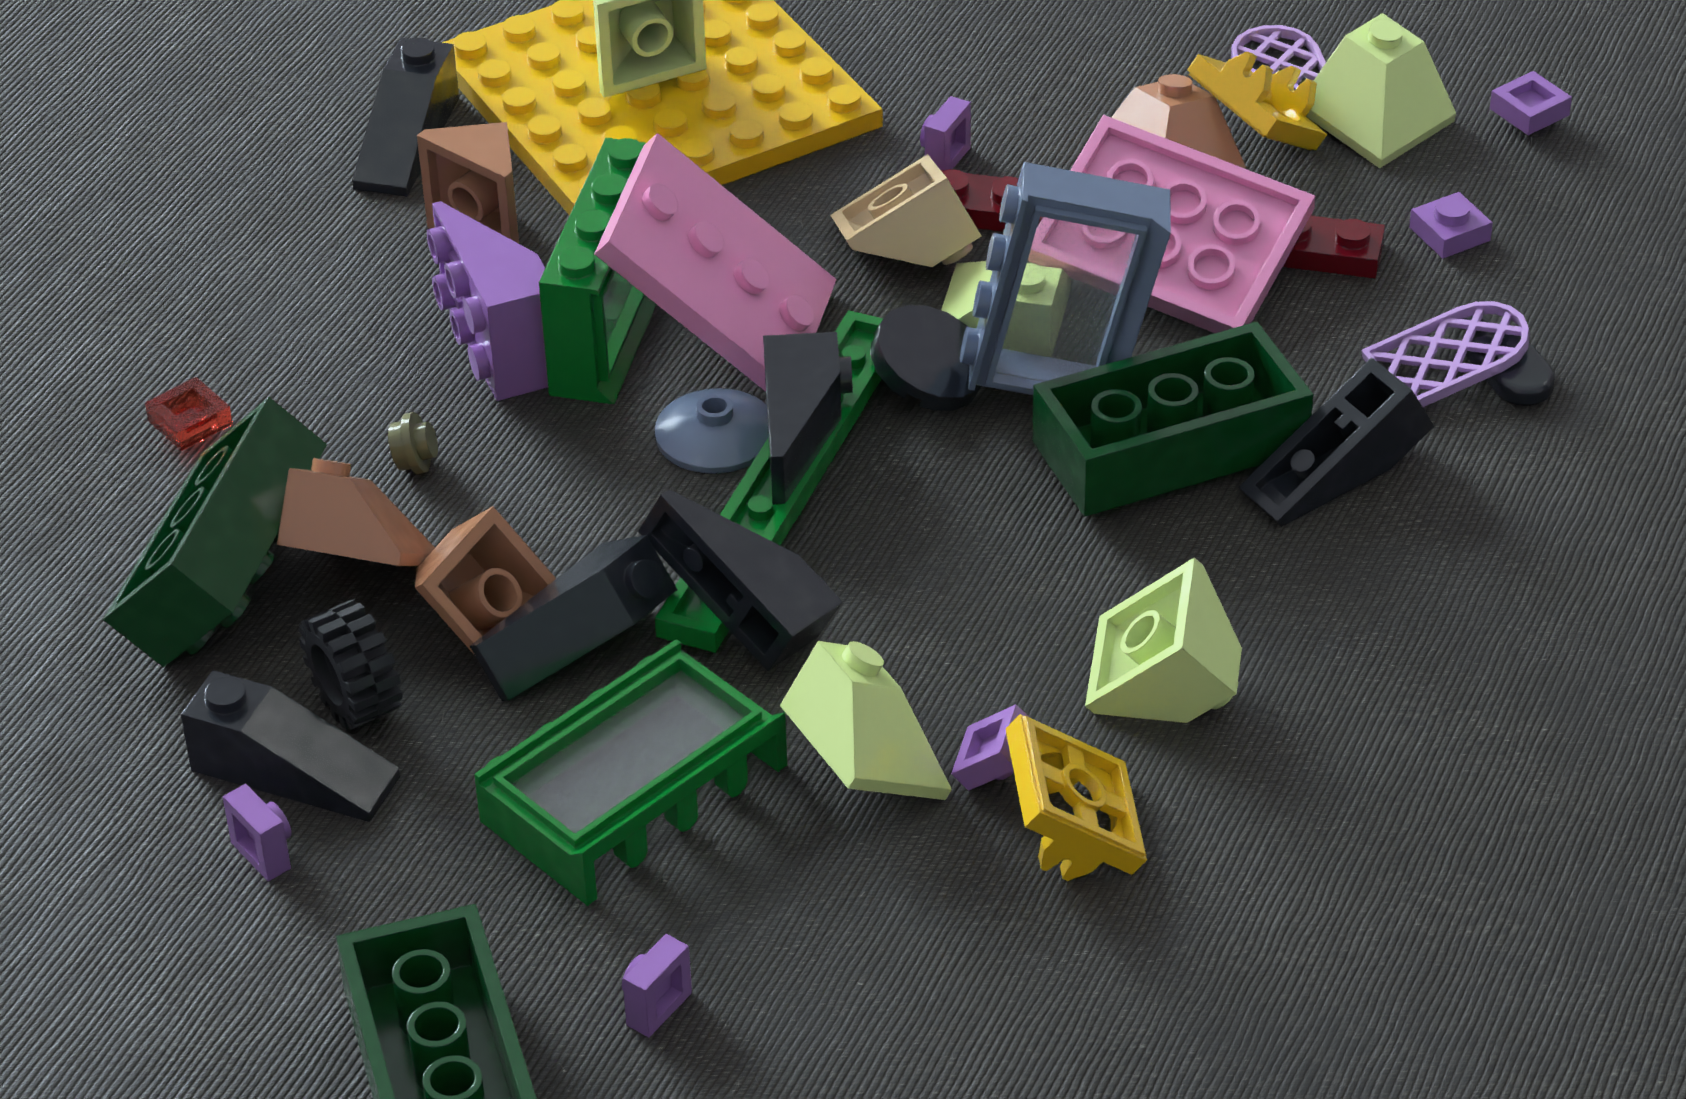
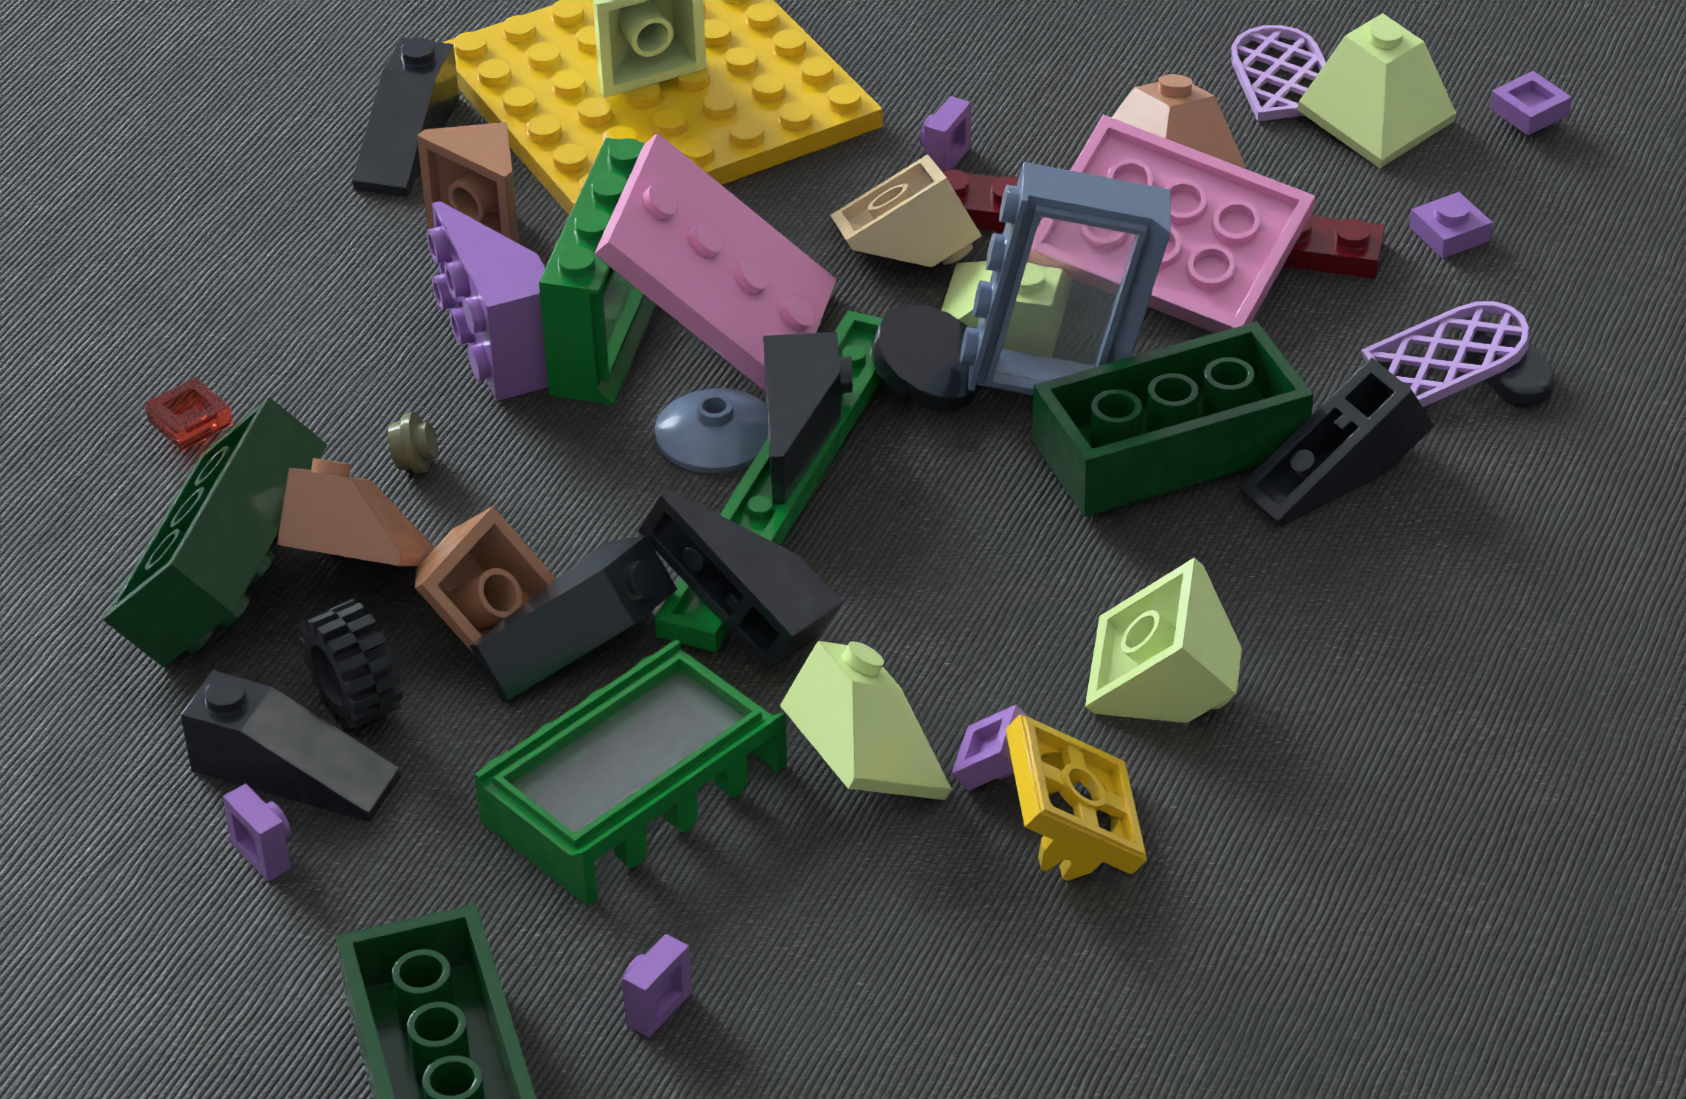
yellow piece [1187,51,1327,150] -> none

